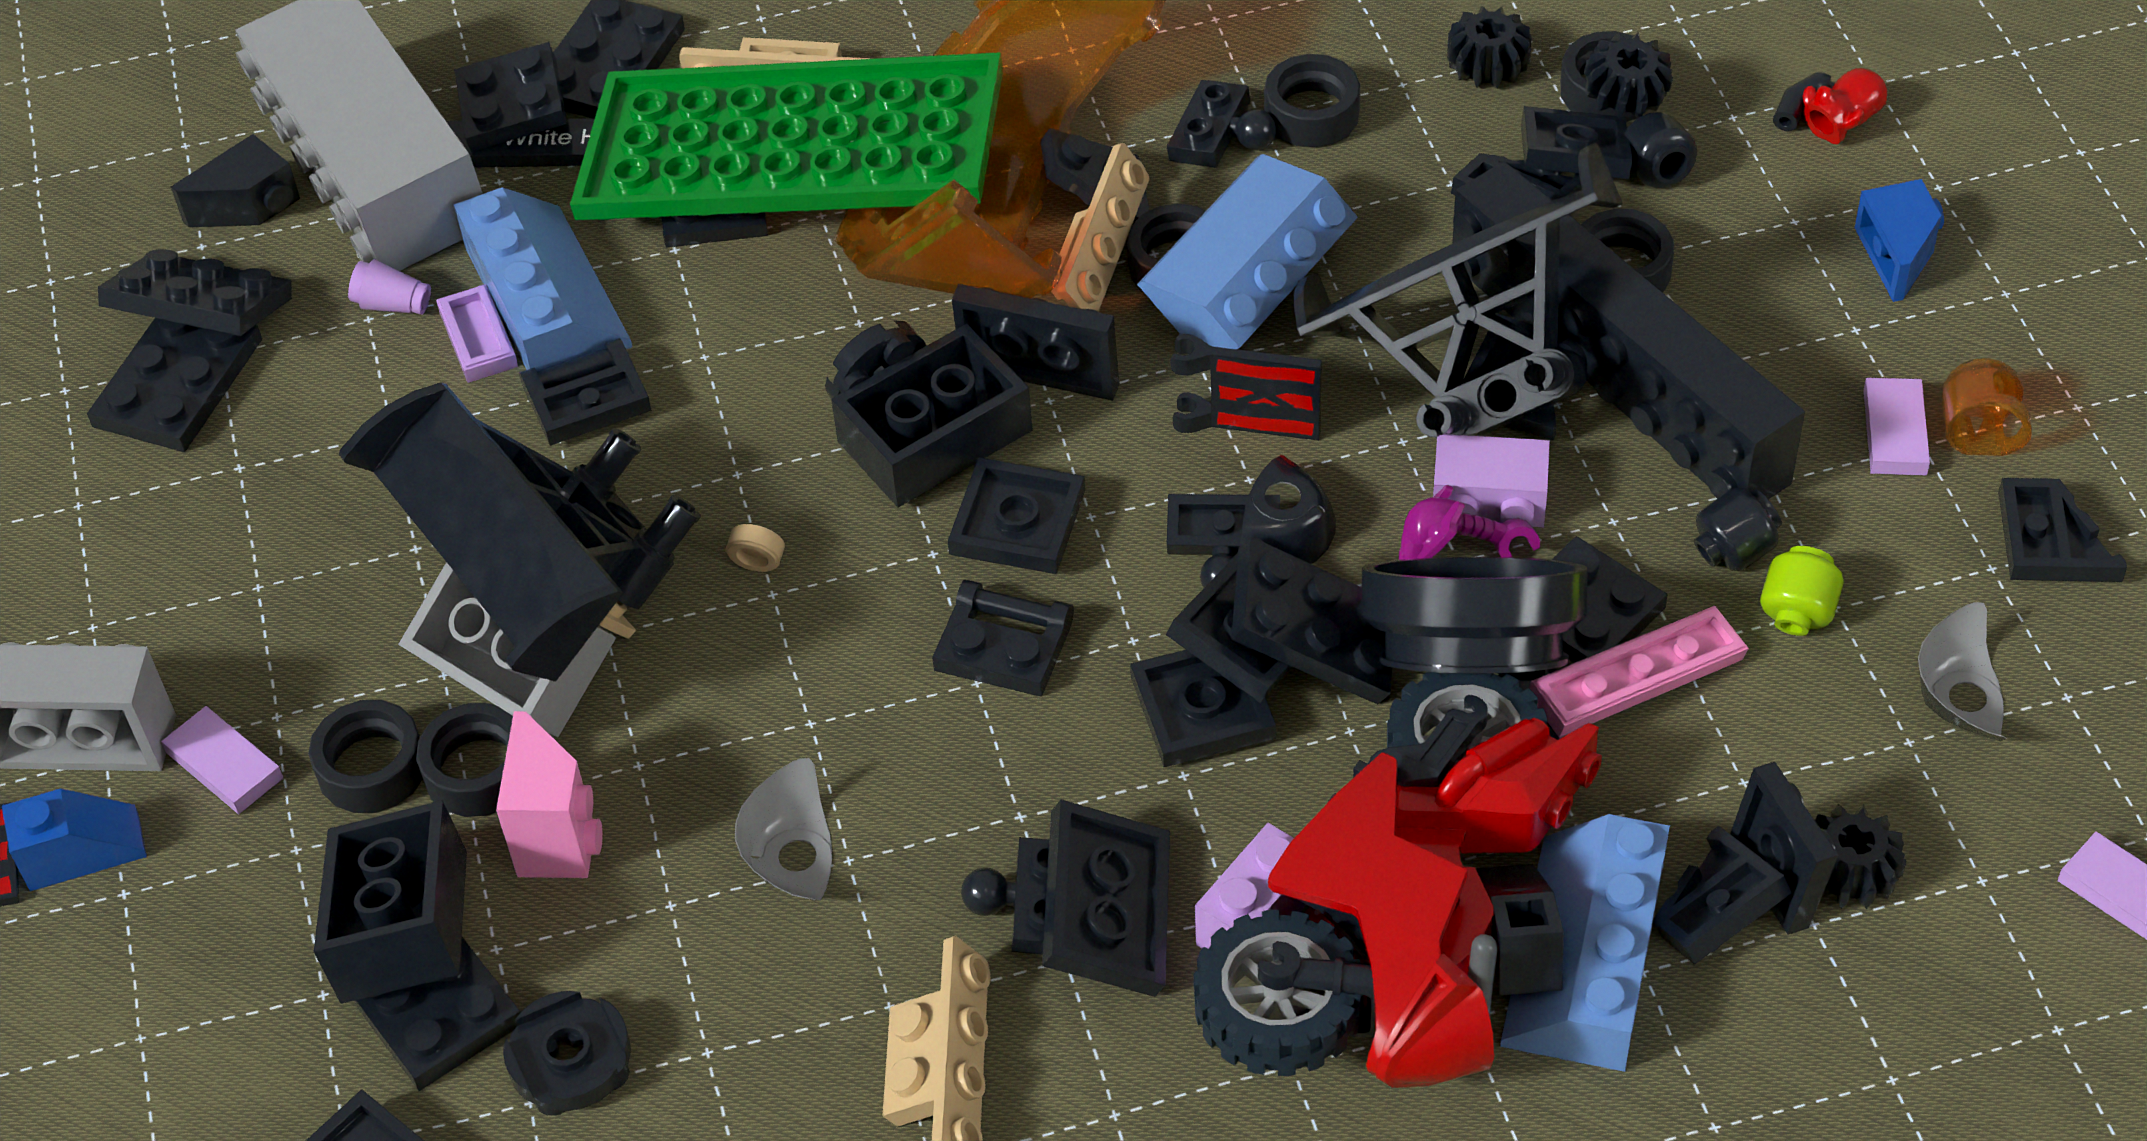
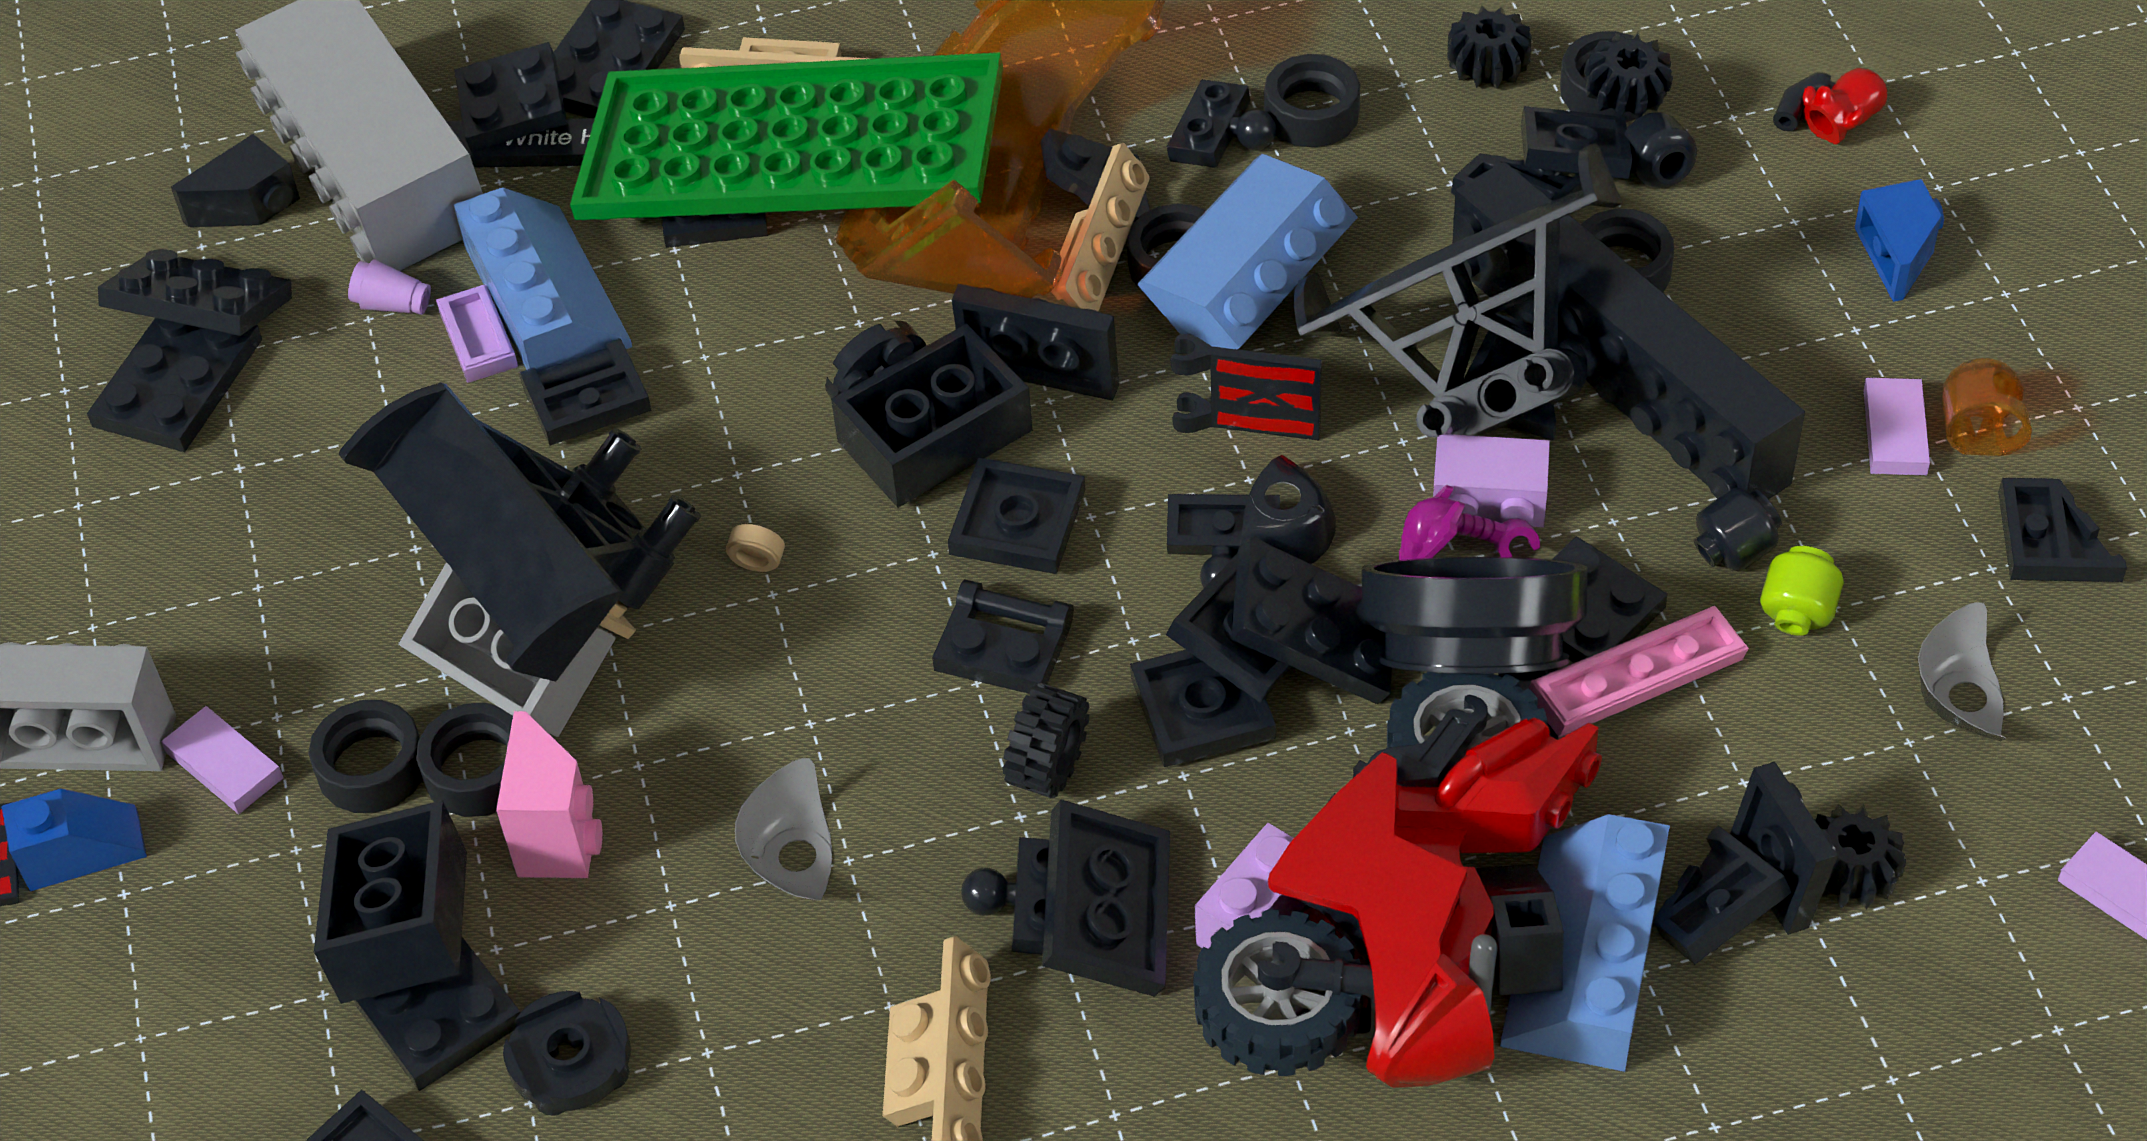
none -> black tyre [1003,683,1090,799]

